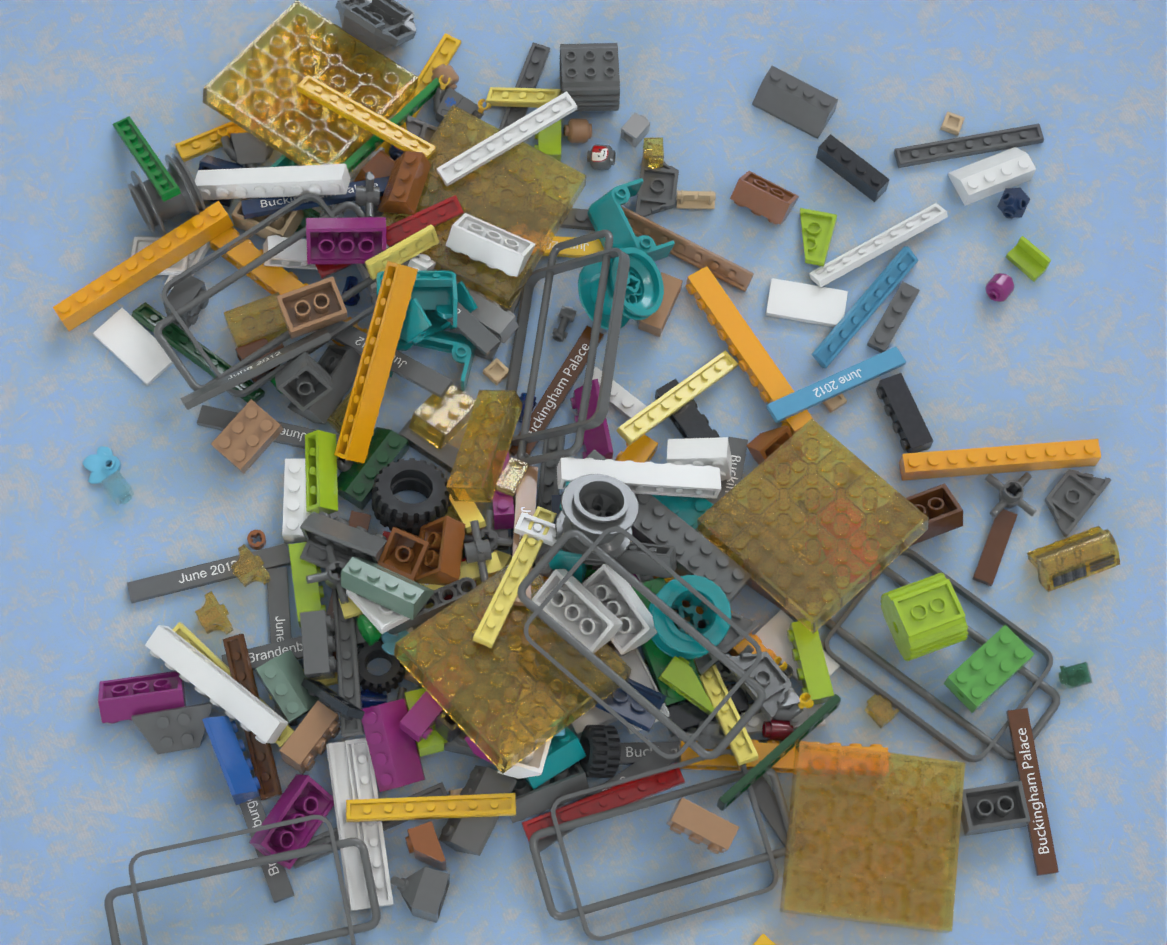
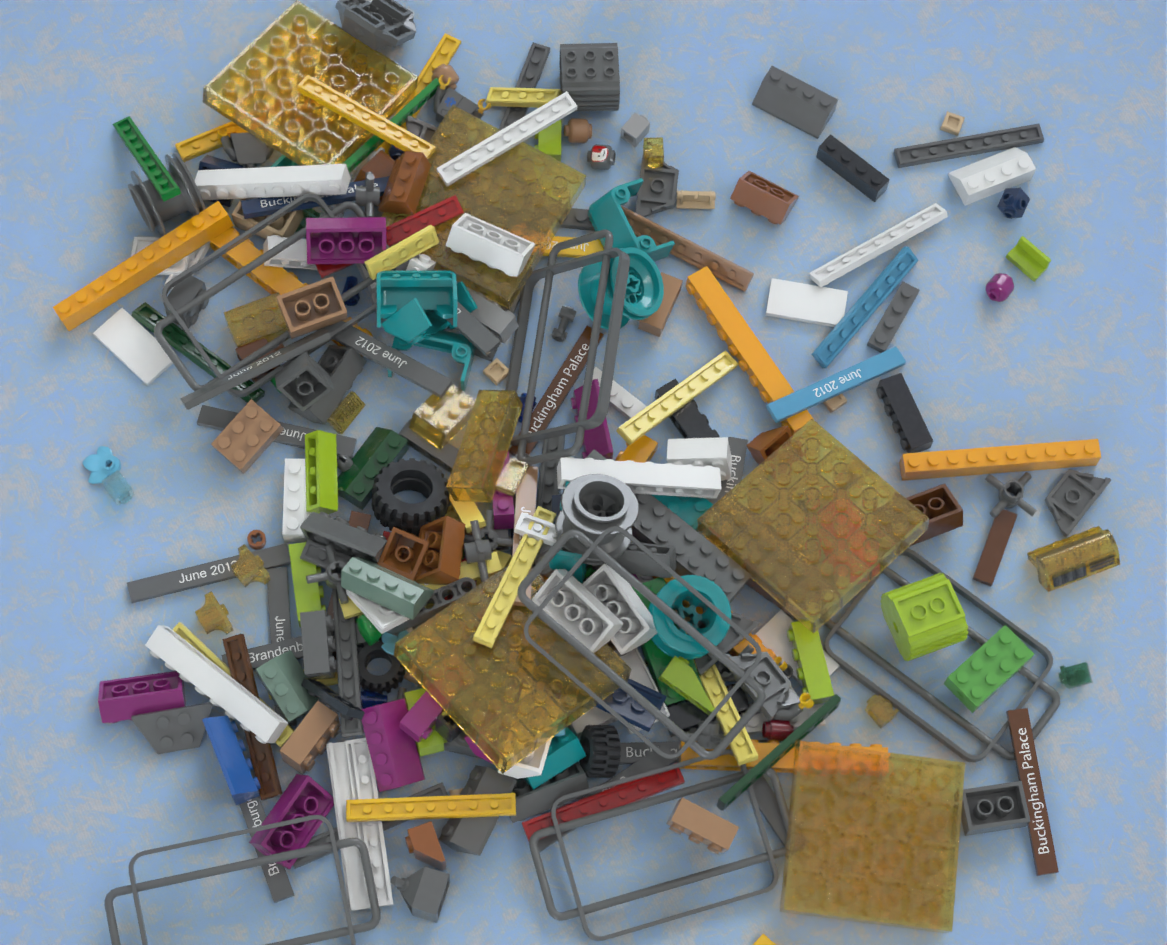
light orange brick [334,261,418,463] -> none
lime wing [800,208,837,267] -> none

